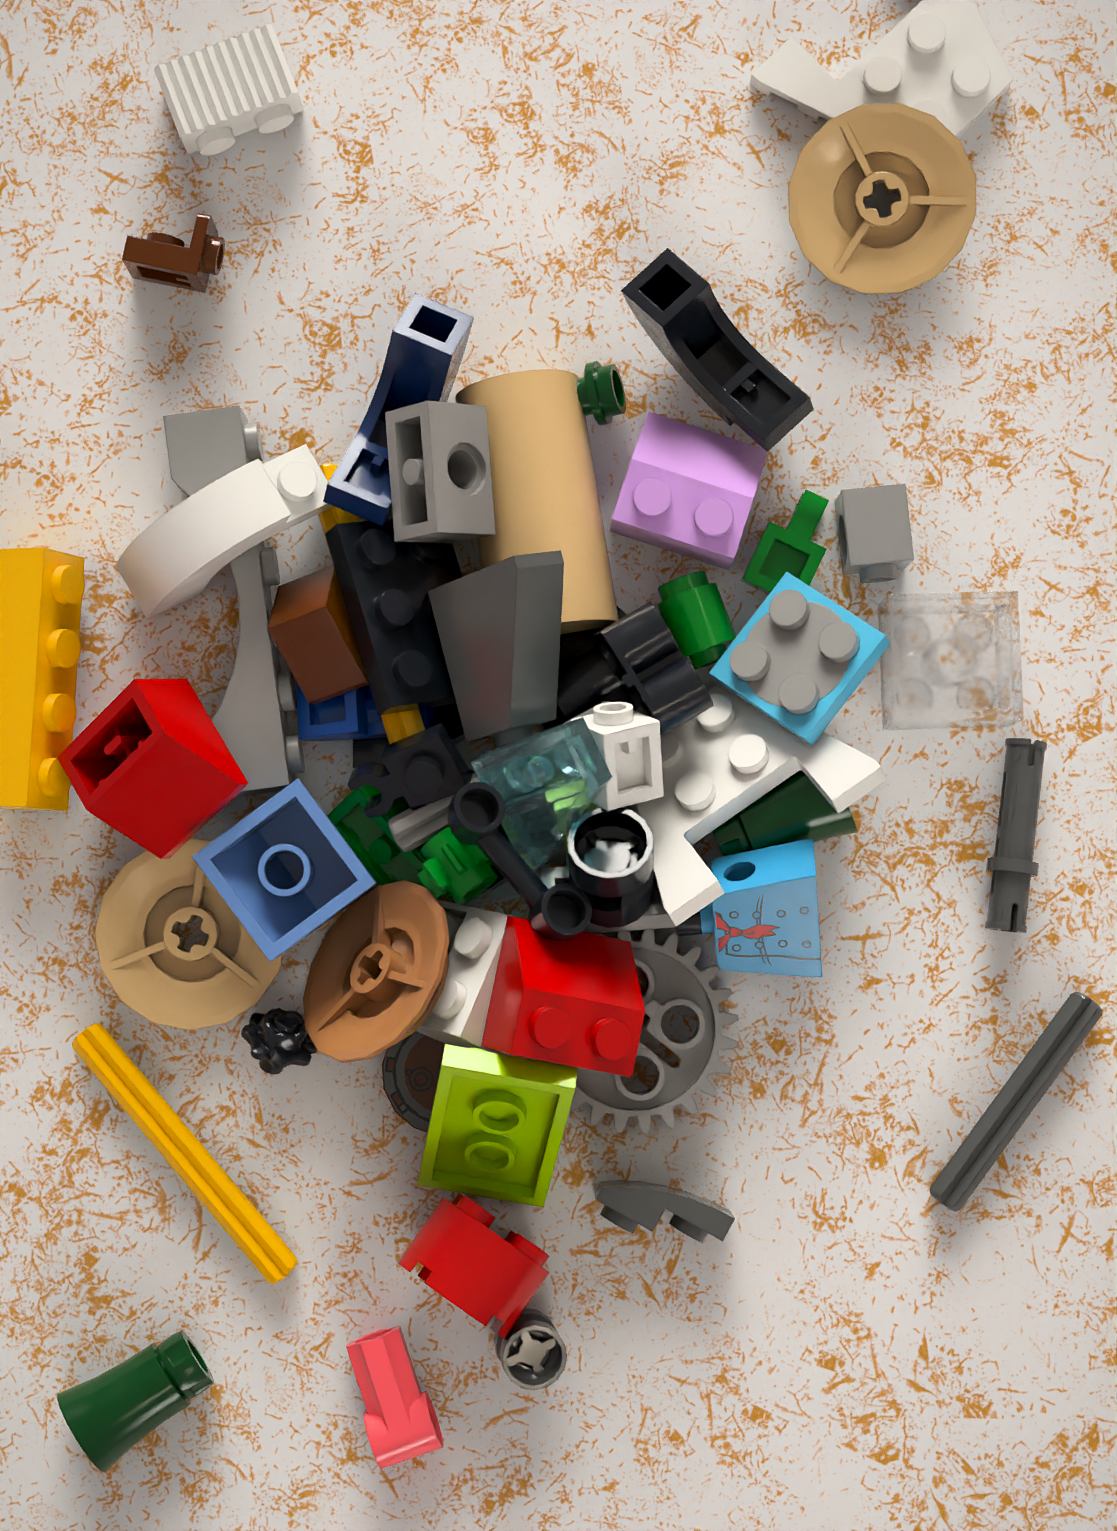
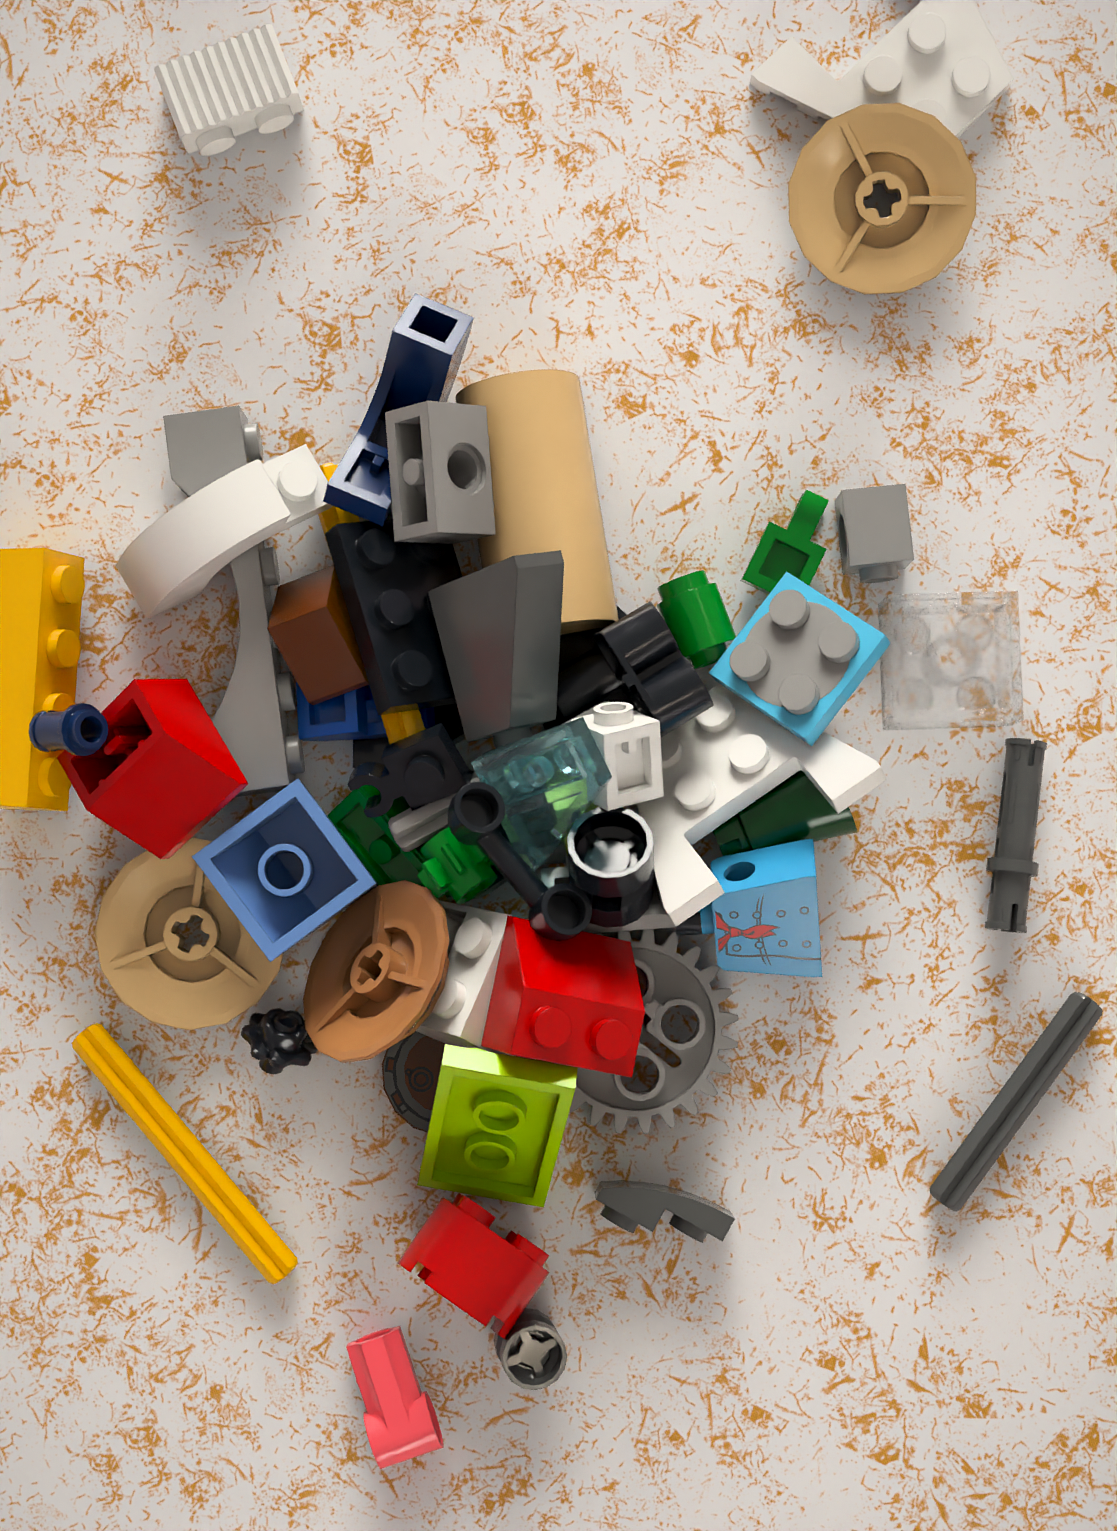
dark green plant [57,1330,214,1472] -> none
reddish brown bracket [122,213,225,293] -> none
dark green plate [577,361,626,425] -> none
lavender slope [610,412,767,570] -> none
black arch [621,248,814,452] -> none
none -> dark blue pin [29,703,108,756]

